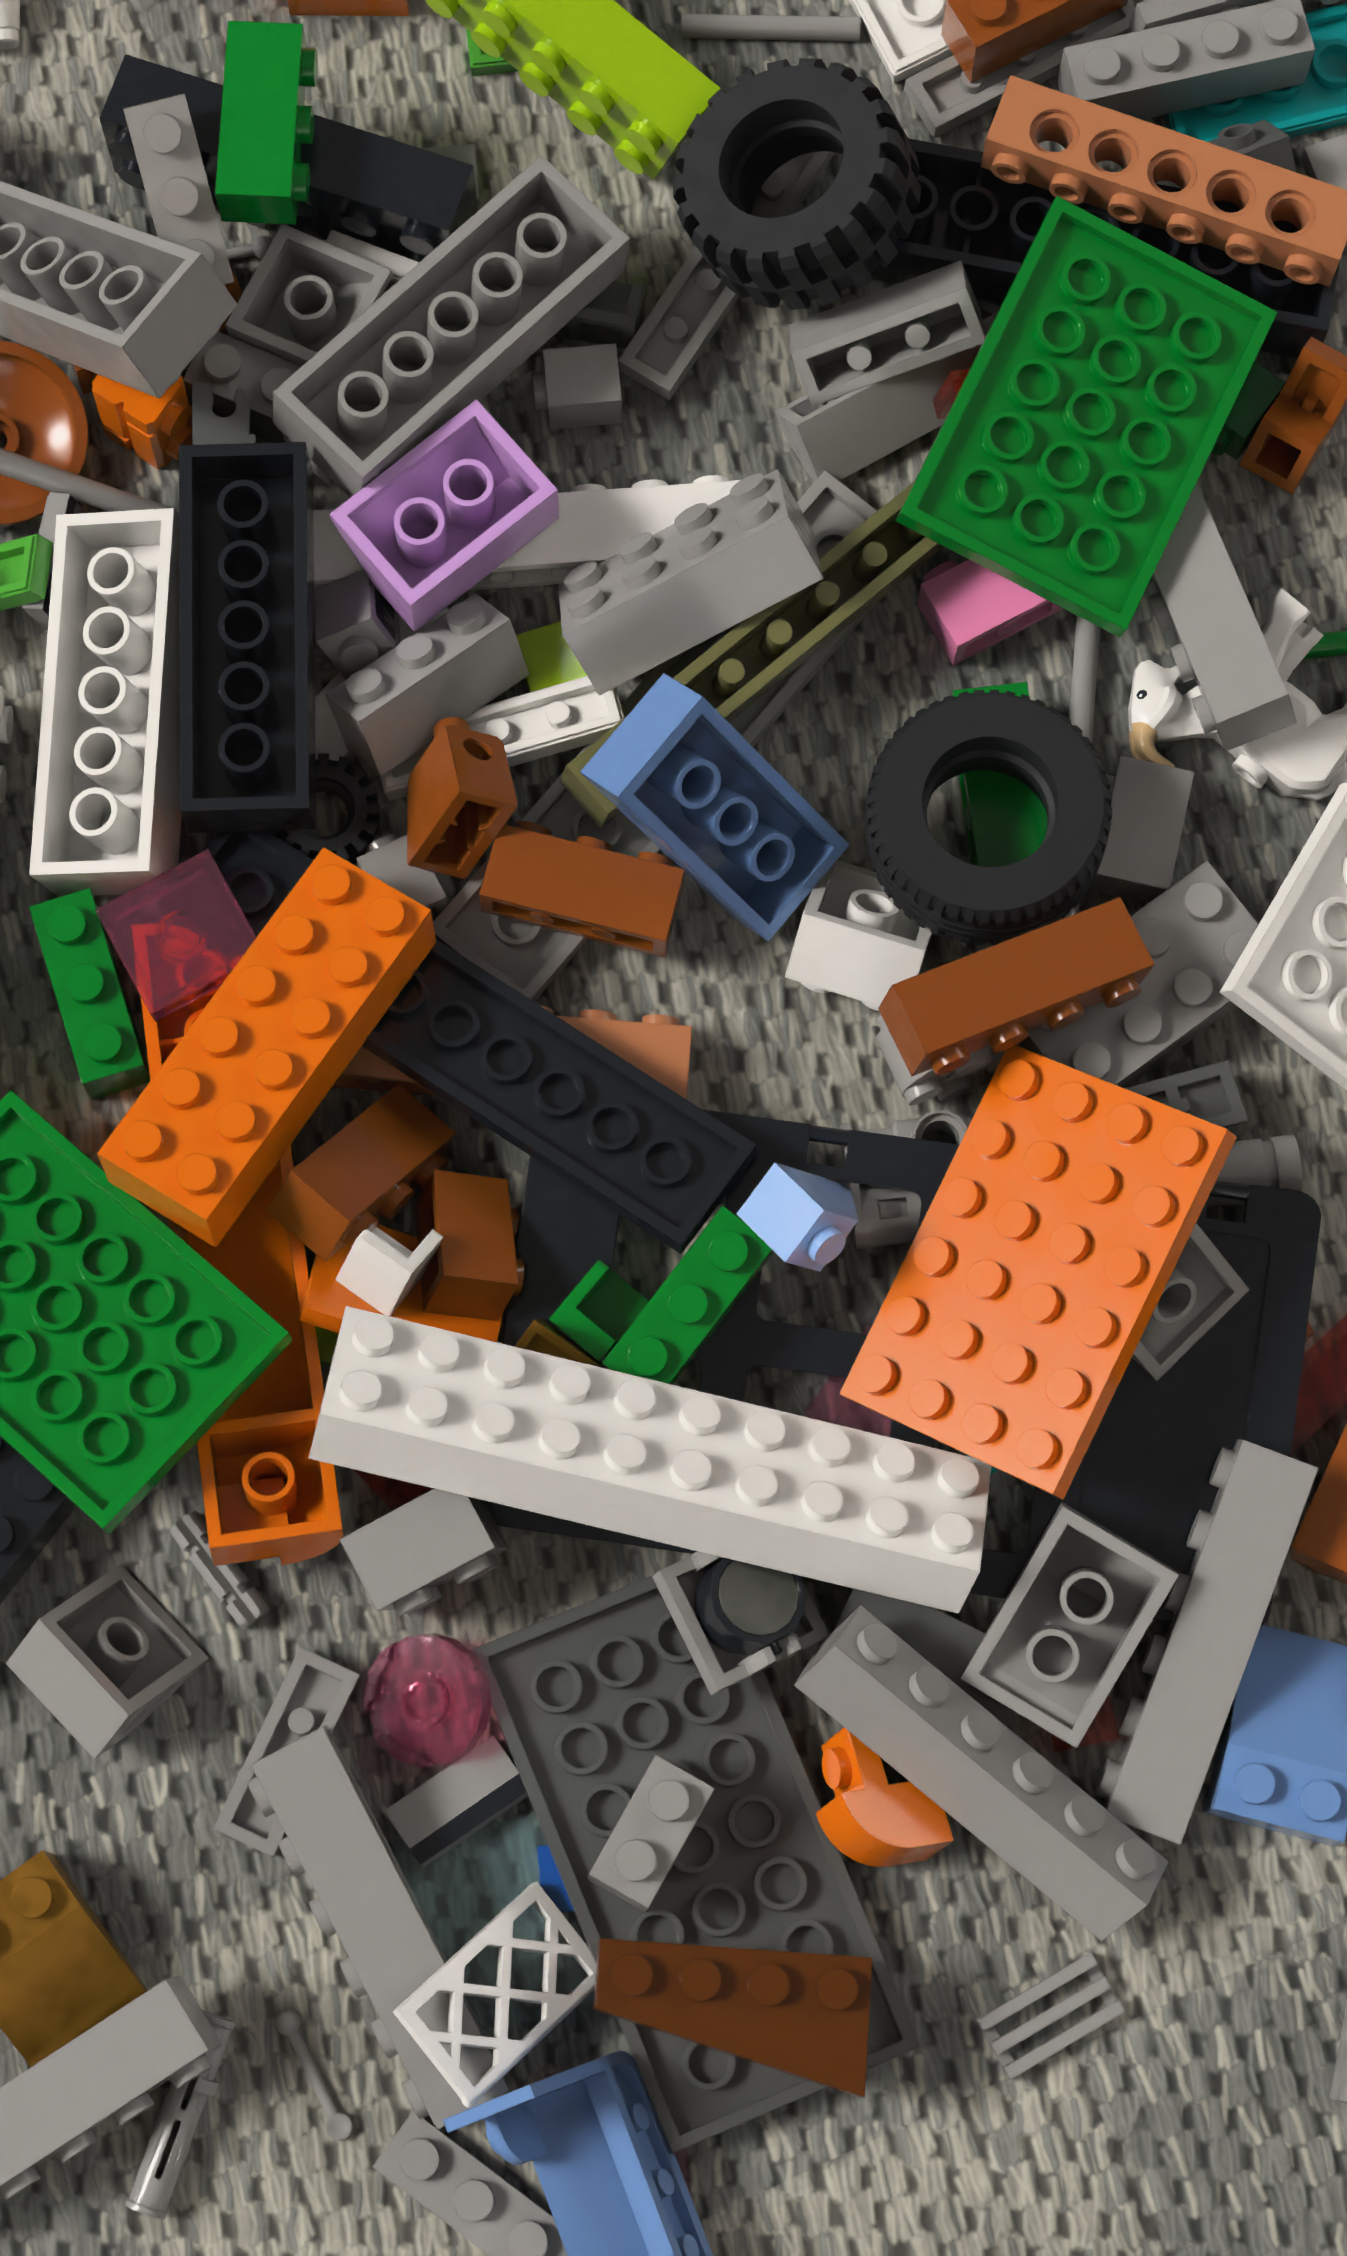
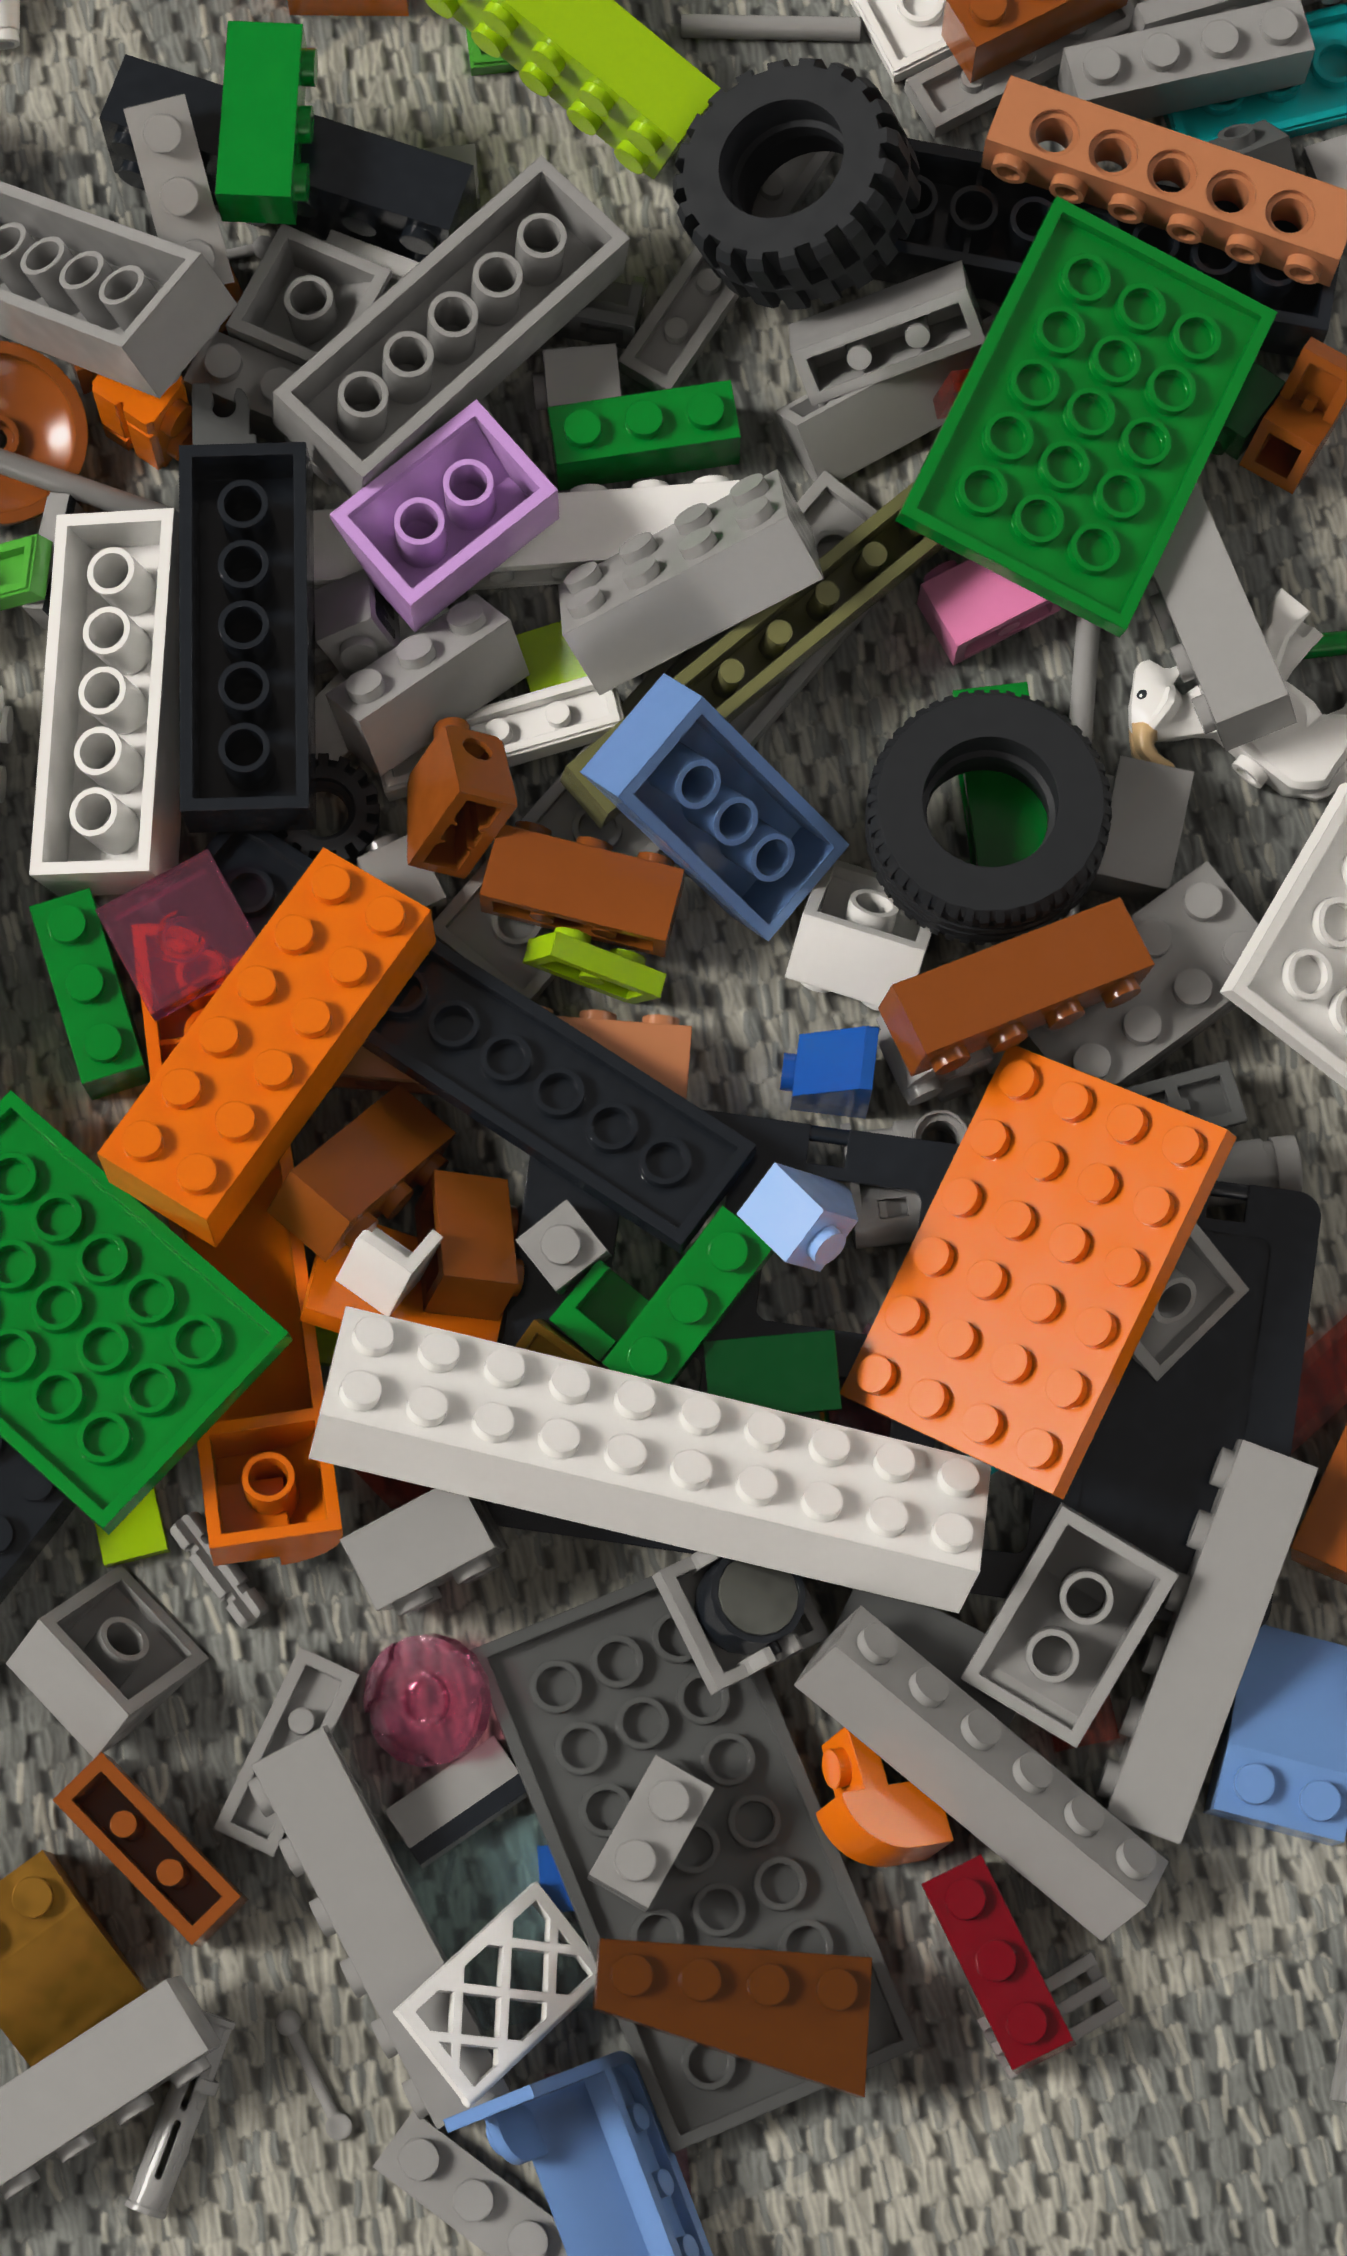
none -> dark orange brick [53,1752,249,1948]
none -> lime tile [94,1487,170,1568]
none -> light grey brick [516,1199,612,1295]
none -> lime plate [522,927,667,1004]
none -> green brick [547,380,741,491]
none -> dark green brick [703,1330,842,1423]
none -> blue slope [780,1026,879,1119]
none -> dark red brick [921,1854,1077,2074]

